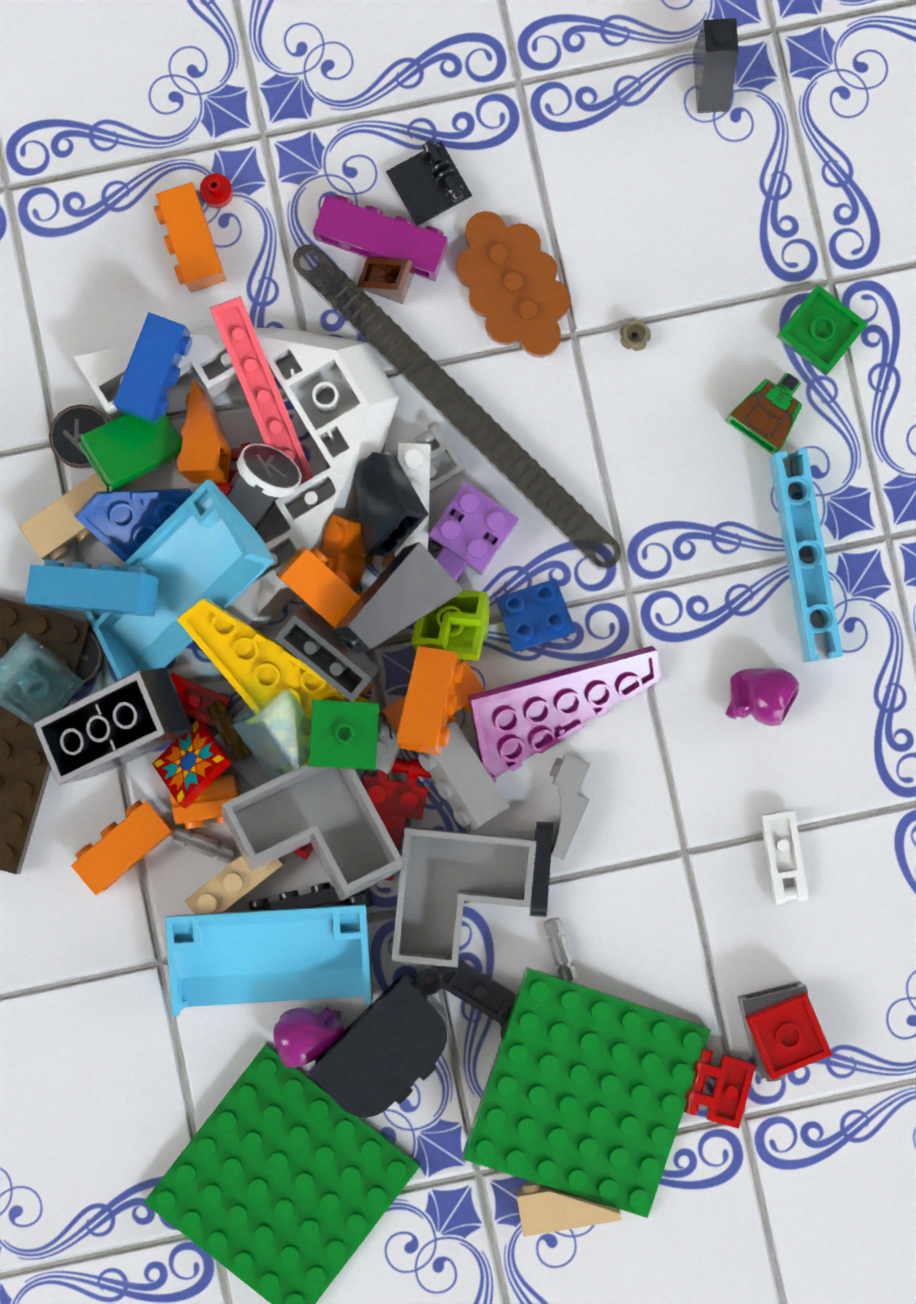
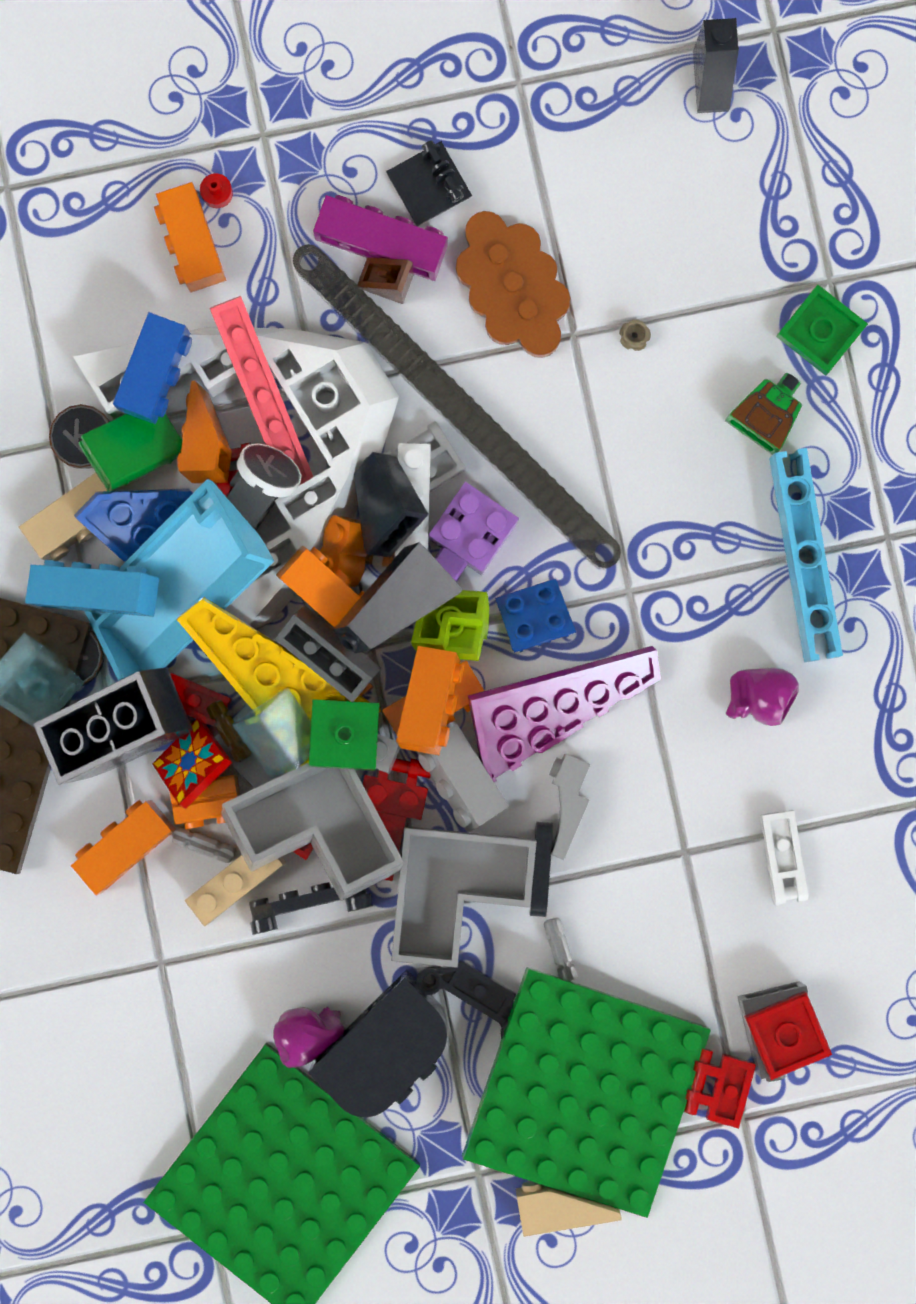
medium azure slope [165,904,373,1016] -> none

